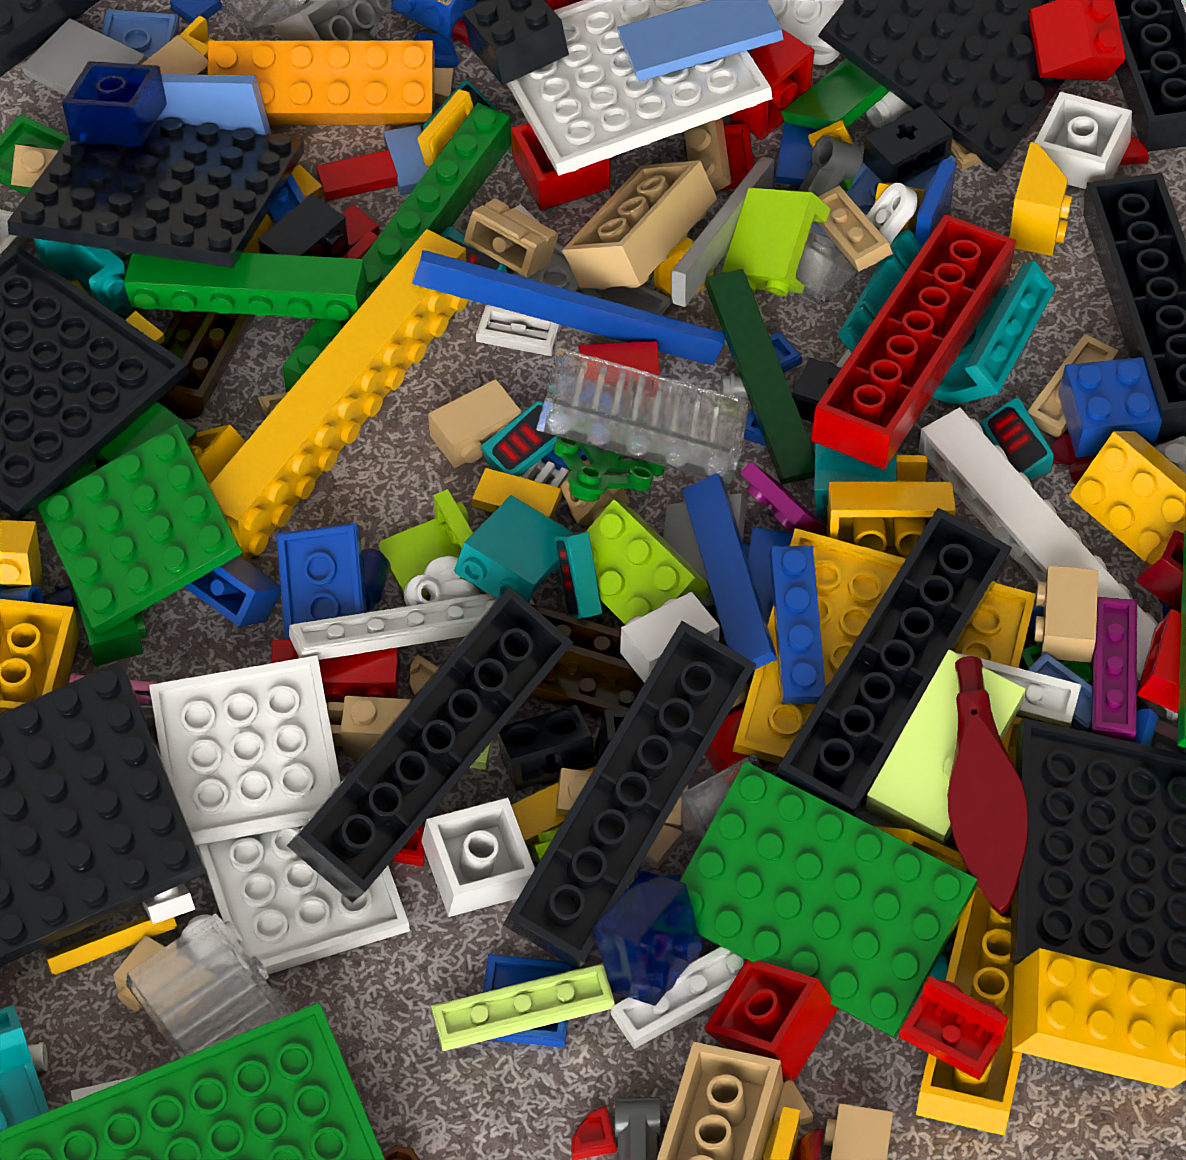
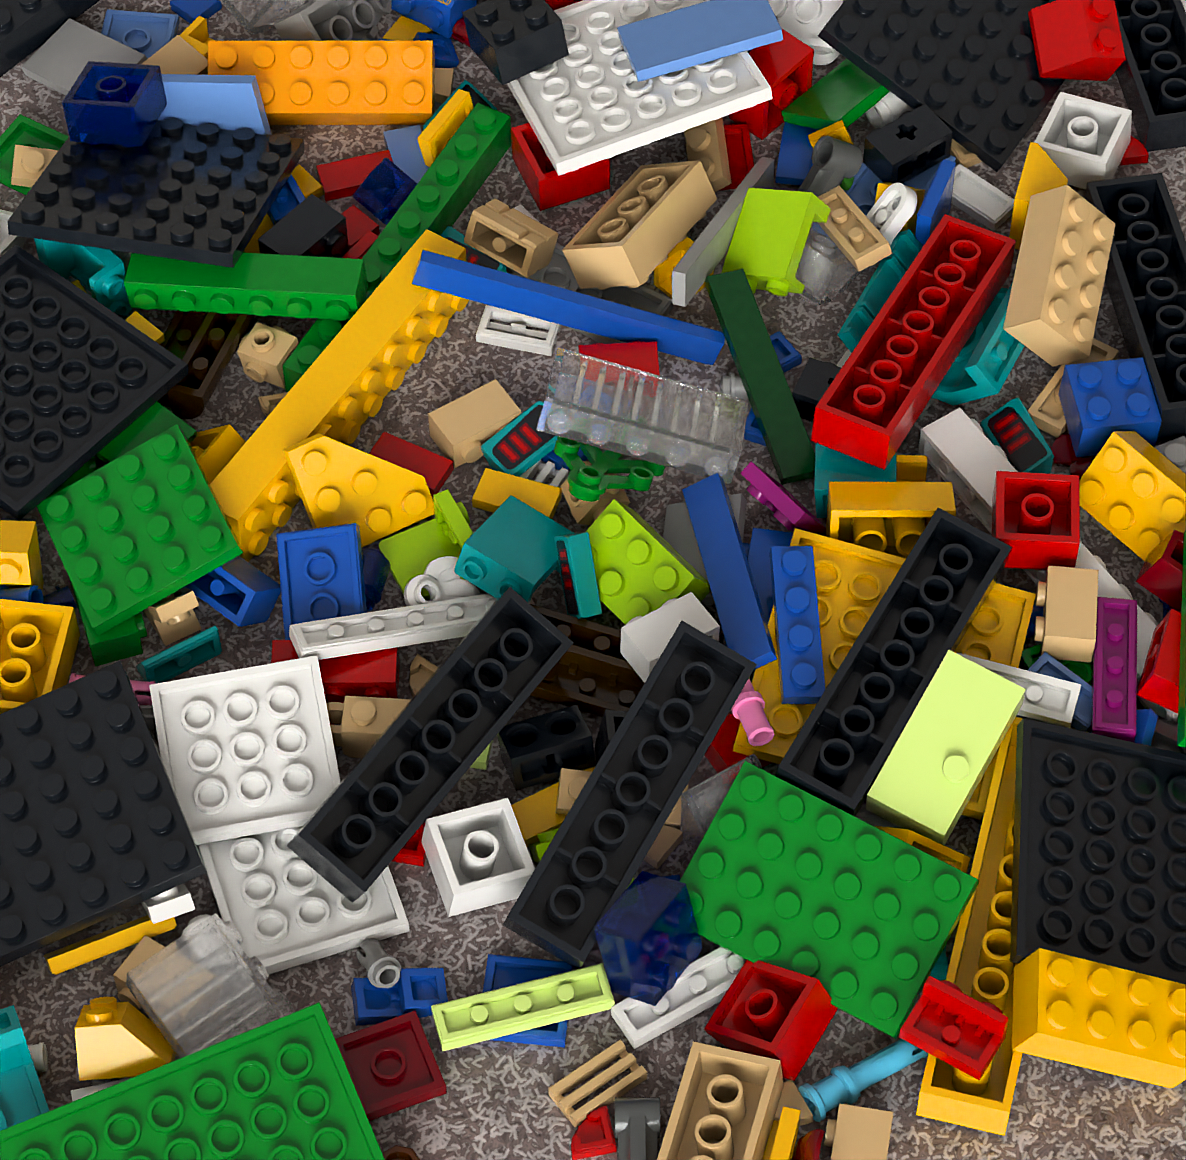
dark red animal [947,656,1028,914] -> none
none -> yellow slope [75,997,177,1081]
none -> teal slope [136,625,222,684]
none -> tan slope [143,587,201,646]
none -> tan brick [237,322,299,389]
none -> yellow plate [283,433,435,548]
none -> dark red plate [335,1011,447,1121]
none -> blue slope [351,968,448,1026]
none -> clear blue panel [353,158,417,225]
none -> light grey pin [356,939,401,988]
none -> red tile [369,432,454,497]
none -> yellow tile [383,15,433,41]
none -> tan tile [548,1040,647,1128]
none -> bright pink pin [731,679,774,746]
none -> medium azure pin [798,1039,929,1122]
none -> white tile [951,164,1014,231]
none -> red brick [992,471,1080,570]
none -> tan brick [1003,185,1115,367]

